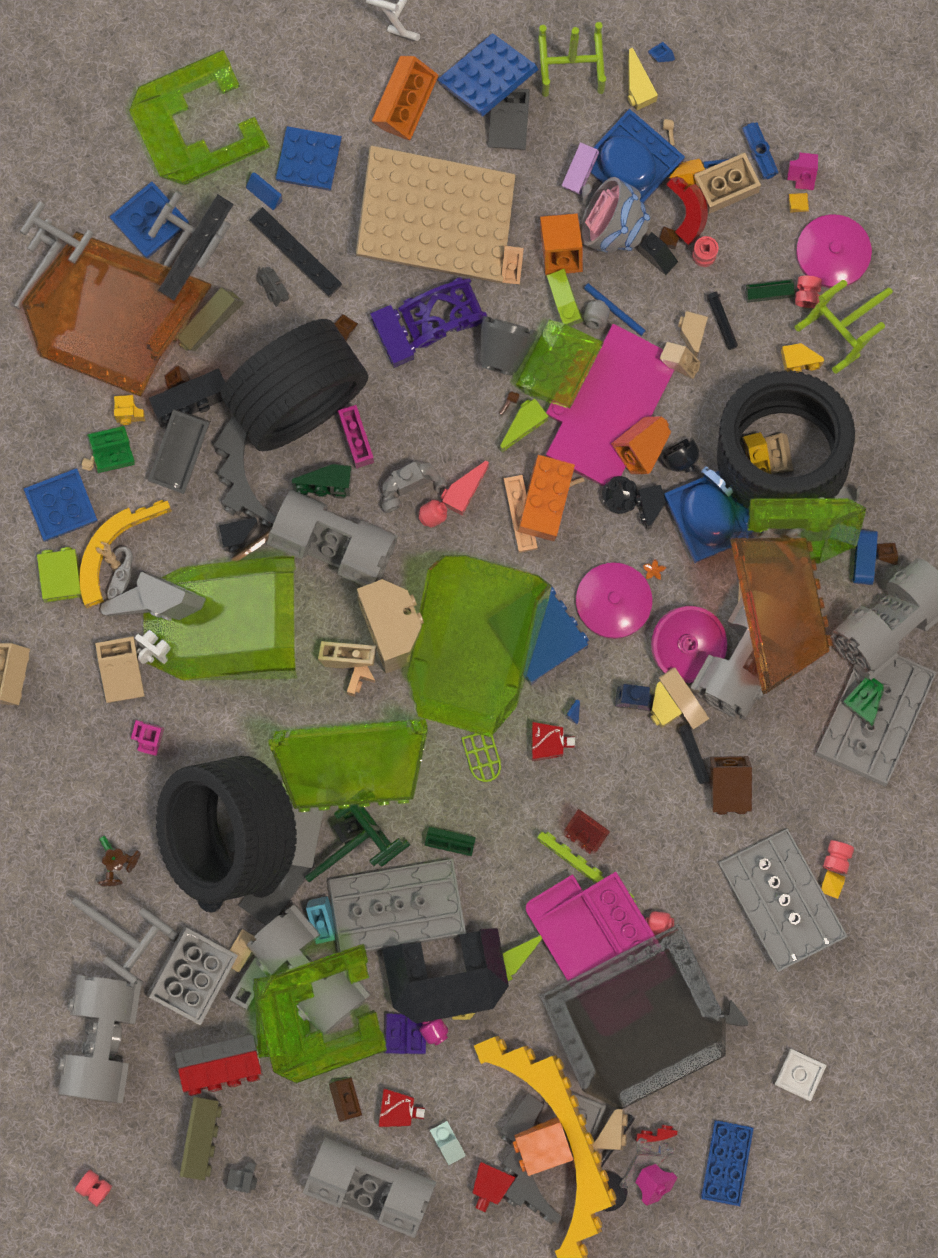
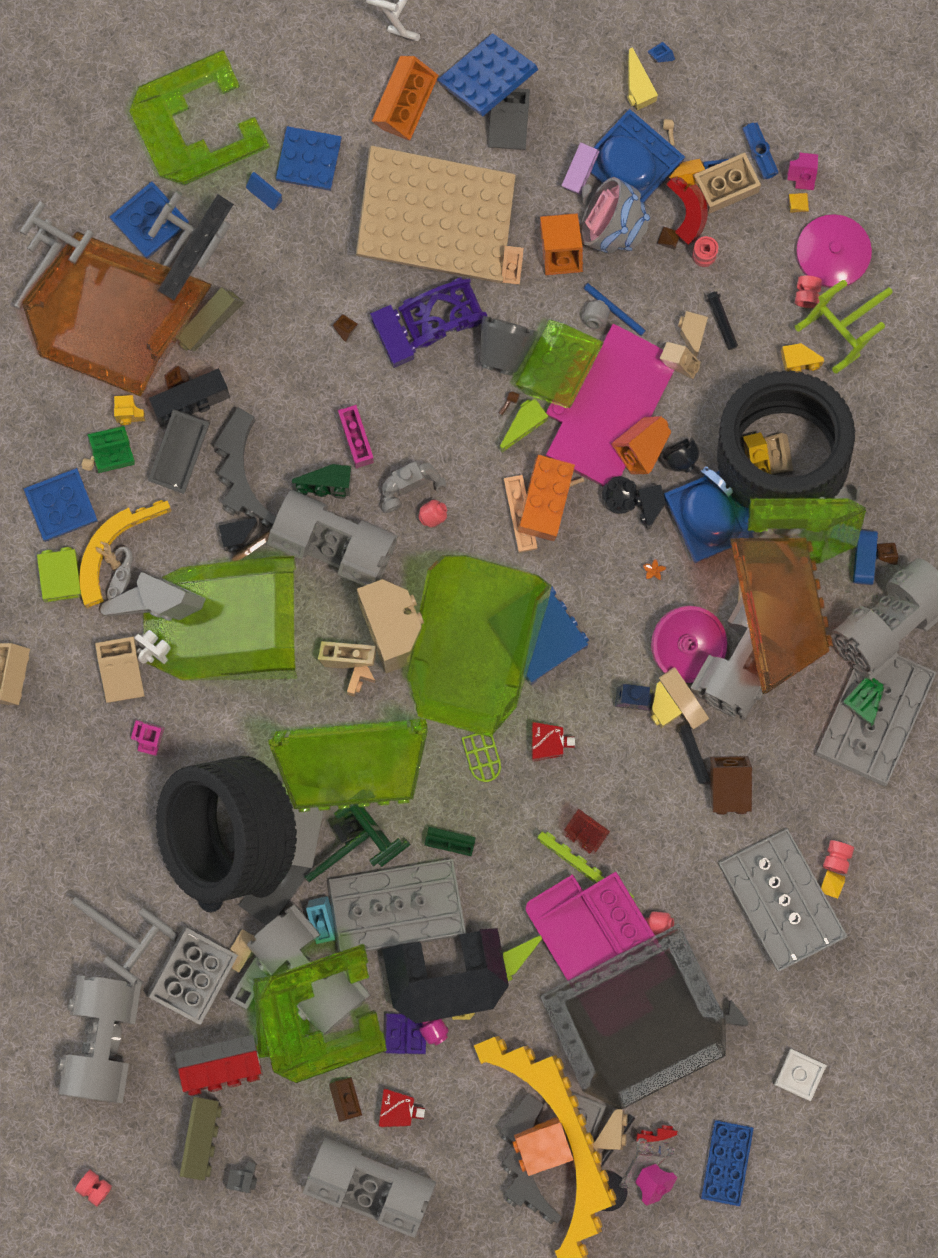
reddish brown plant [98,836,141,887] -> none
black tyre [221,319,369,452] -> none
black plate [249,207,342,298] -> none
dark grey hinge [257,267,289,307] -> none
light aqua slope [430,1121,466,1165] -> none
coral slope [441,461,489,515] -> none
red torso [472,1162,515,1213] -> none
lime piece [538,22,606,97] -> none
lime slope [547,269,584,328] -> none
blue slope [566,699,580,725] -> none
dark pink dish [576,563,652,639] -> none
black slope [638,232,678,276] -> none
dark green piece [745,279,795,303] -> none

